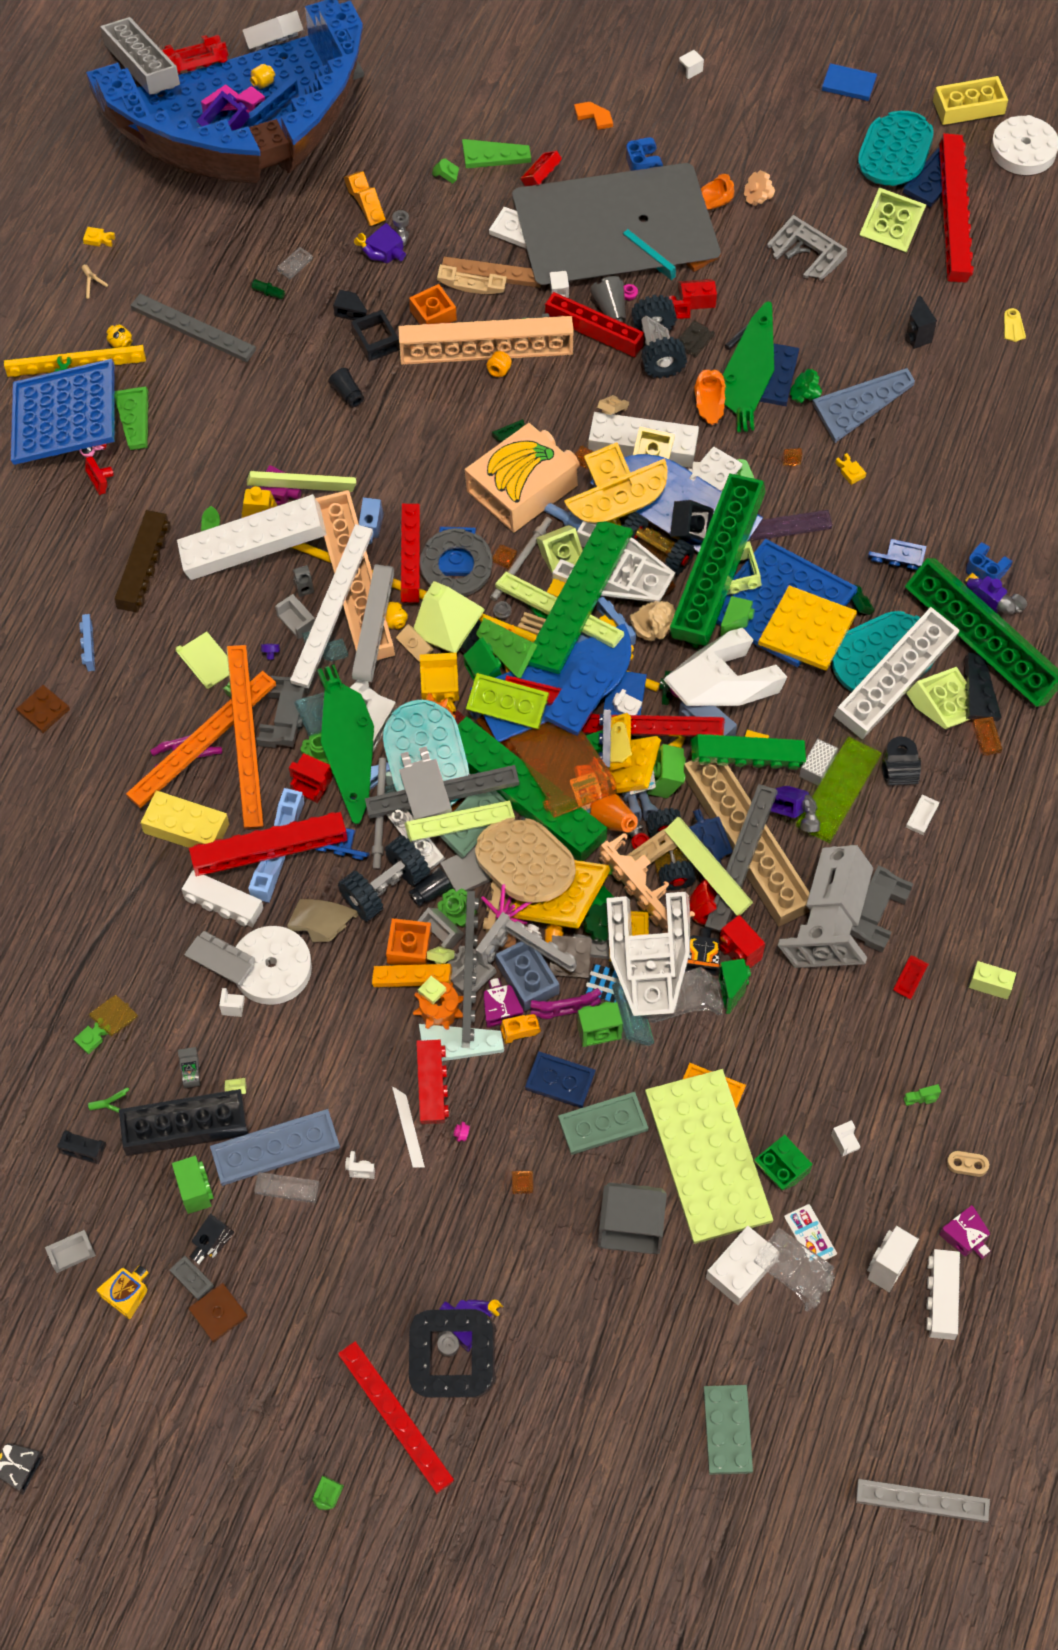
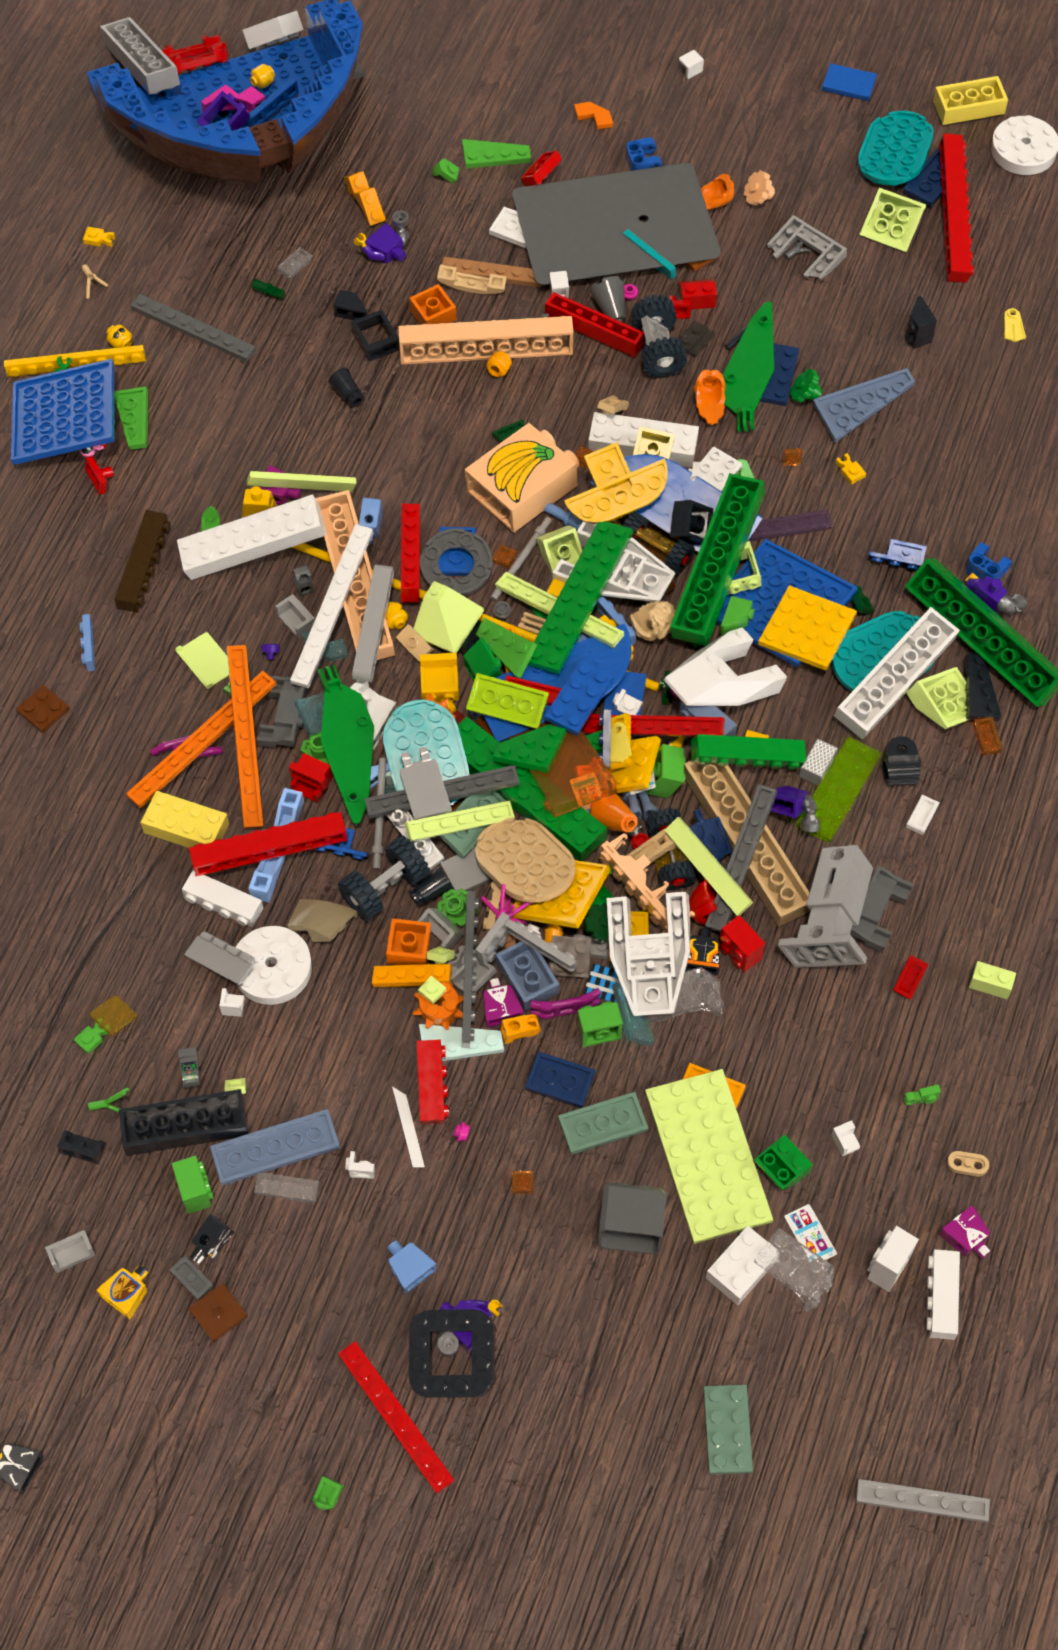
green slope [718,959,751,1014] -> none
none -> medium blue torso [387,1240,437,1295]
none -> green plate [493,725,567,773]

